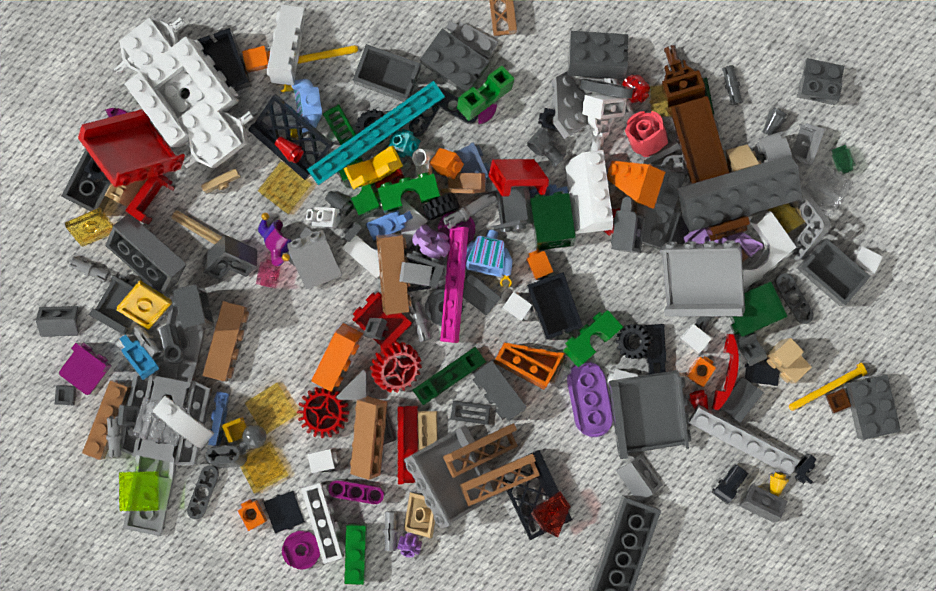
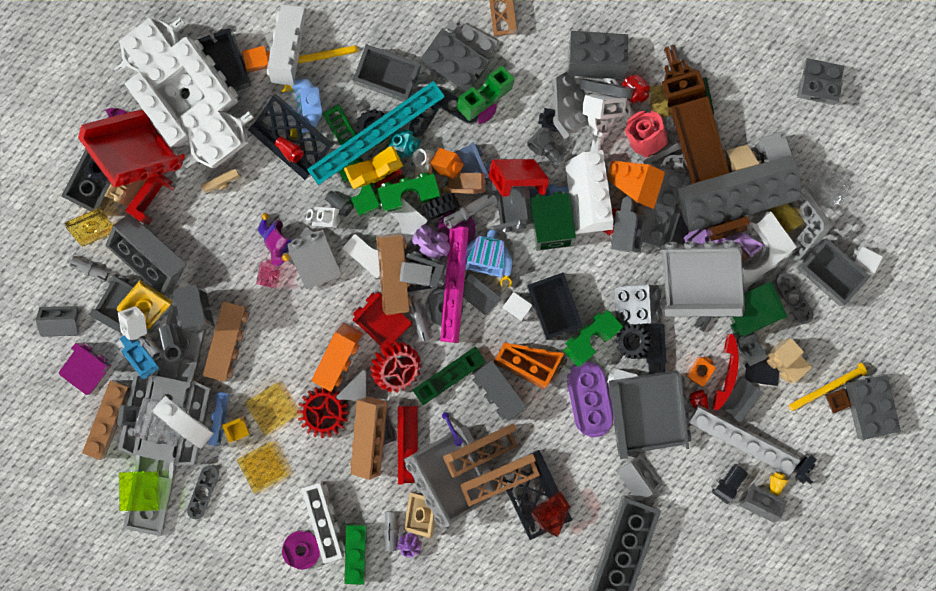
dark grey tile [54,385,76,406] -> none
light grey pin [106,416,122,457] -> none
tan axle [171,210,222,244] -> none
dark grey panel [203,235,257,280] -> none
dark grey beam [205,425,267,468] -> none
orange brick [238,499,267,531] -> none
clear yellow tile [258,161,311,214] -> none
black piece [264,491,305,533] -> none
white brick [307,448,338,473] -> none
magenta beam [328,479,385,504] -> none
dark grey tile [342,221,362,242] -> none
dark grey tile [363,318,389,340] -> none
medium blue hinge [366,210,413,241] -> none
tan plate [418,411,438,450] -> none
dark grey tile [450,401,491,425] -> none
orange brick [526,249,554,280] -> none
white brick [680,324,712,354] -> none
dark grey pin [722,65,743,106] -> none
dark grey cone [762,107,787,135] -> none
light grey hinge [791,123,825,167] -> none
clear green brick [831,145,856,174] -> none
none -> white brick [118,306,147,340]
none -> dark purple hinge [442,412,463,446]
none -> bracket [614,285,662,325]

